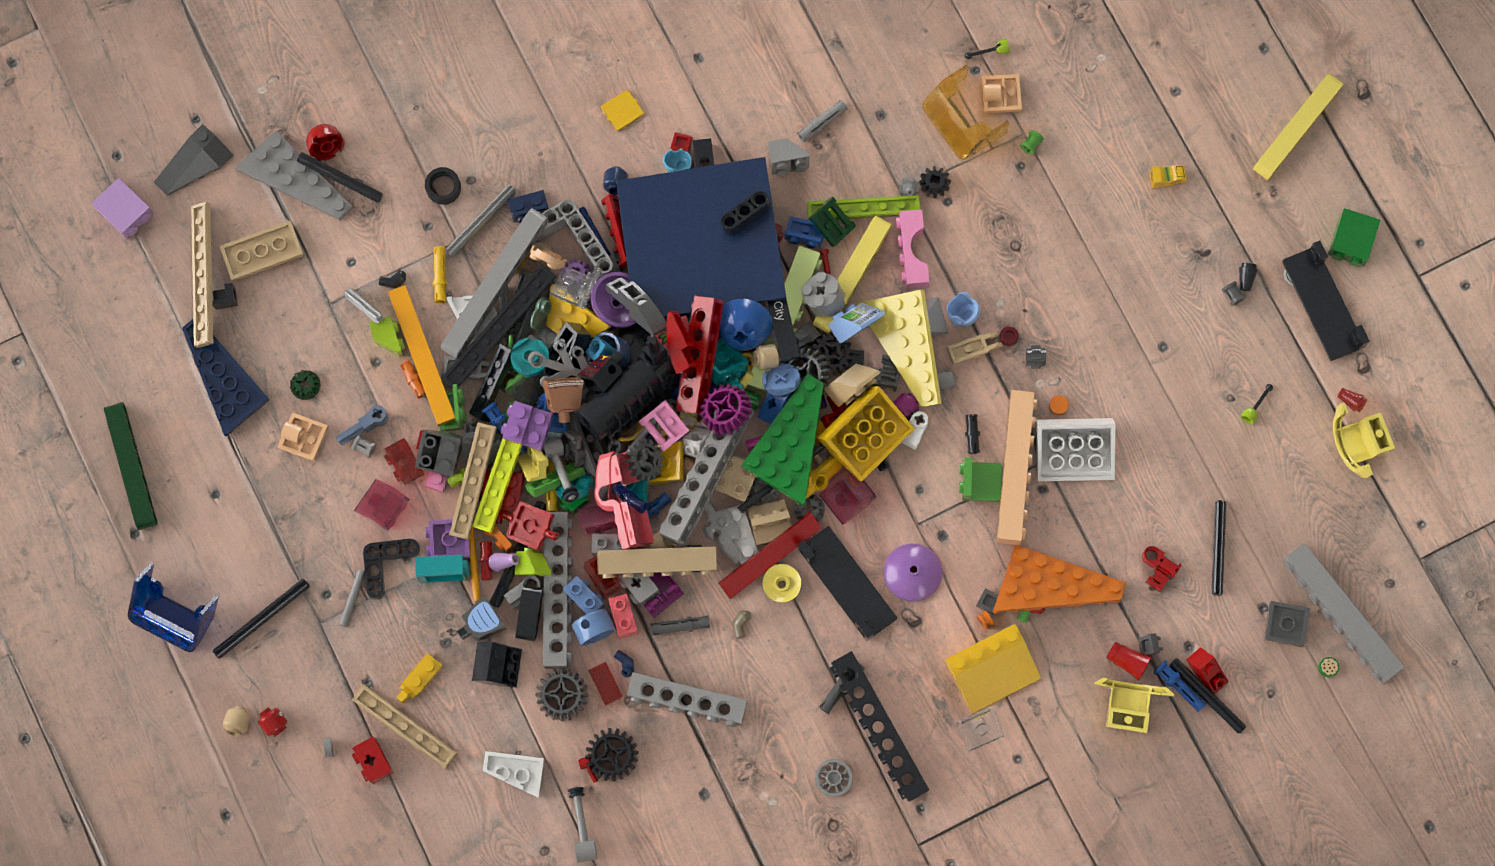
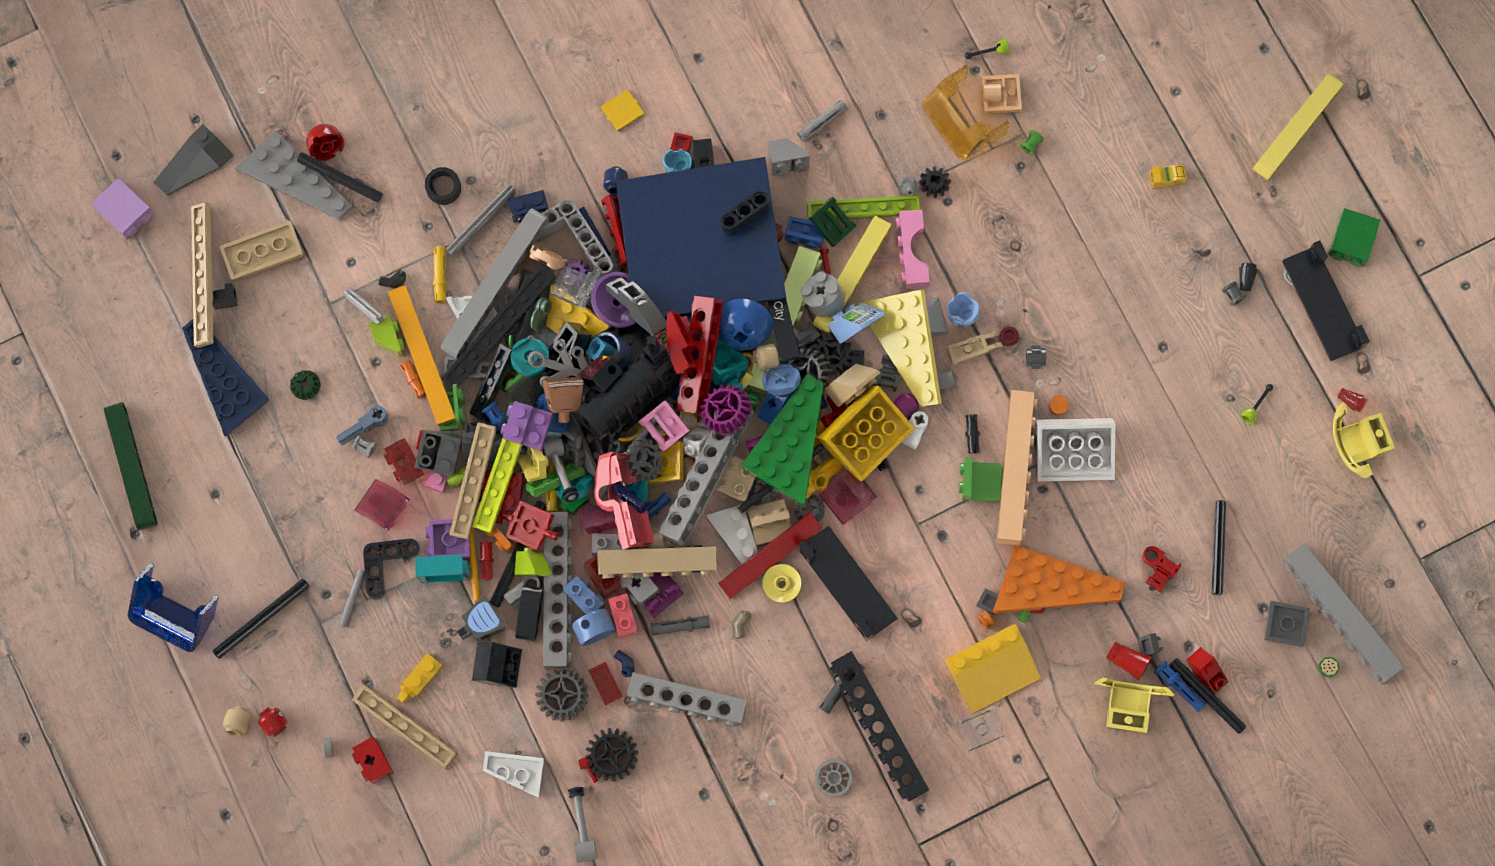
light nougat plate [278,412,329,462] -> none
lavender cone [489,553,519,572] -> none
light grey piece [703,500,741,564] -> none
medium lavender dish [884,544,942,602] -> none

